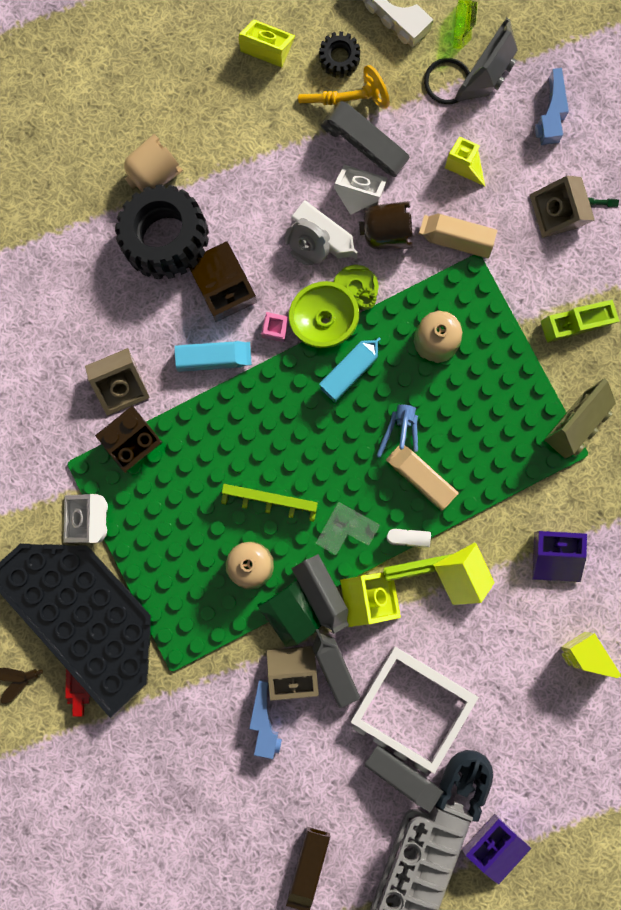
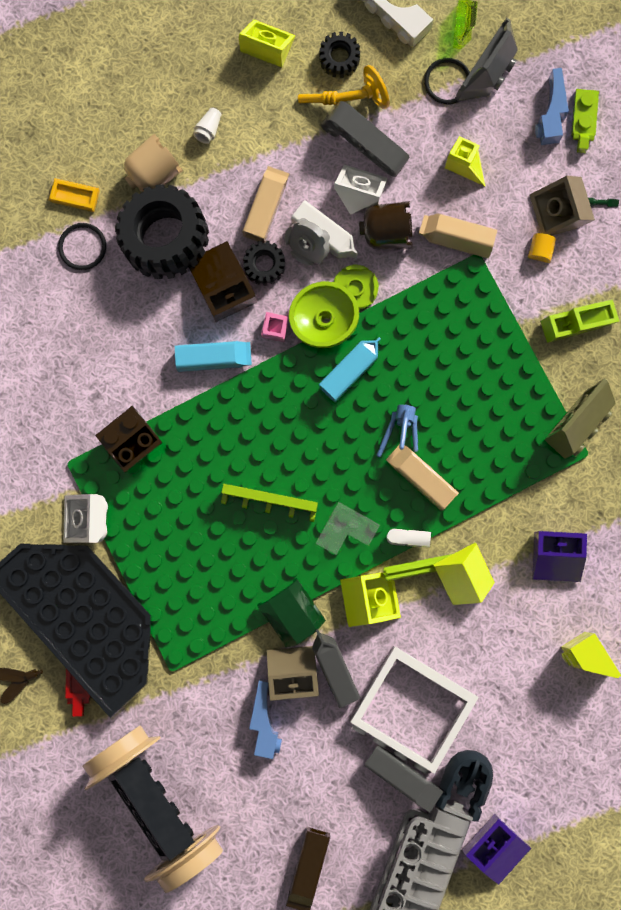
dark tan slope [85,348,150,416] -> none
tan cylinder [226,542,274,589] -> none
dark grey piece [291,554,349,634] -> none
lime bush [356,287,377,310] -> none
tan cylinder [413,311,463,363] -> none
none -> yellow tile [49,178,100,212]
none -> black tyre [58,223,107,270]
none -> brick [82,725,223,893]
none -> white cone [193,108,222,144]
none -> tan piece [242,166,290,243]
none -> black tyre [243,241,285,286]
none -> yellow brick [527,233,556,264]
none -> lime hinge [571,89,599,154]

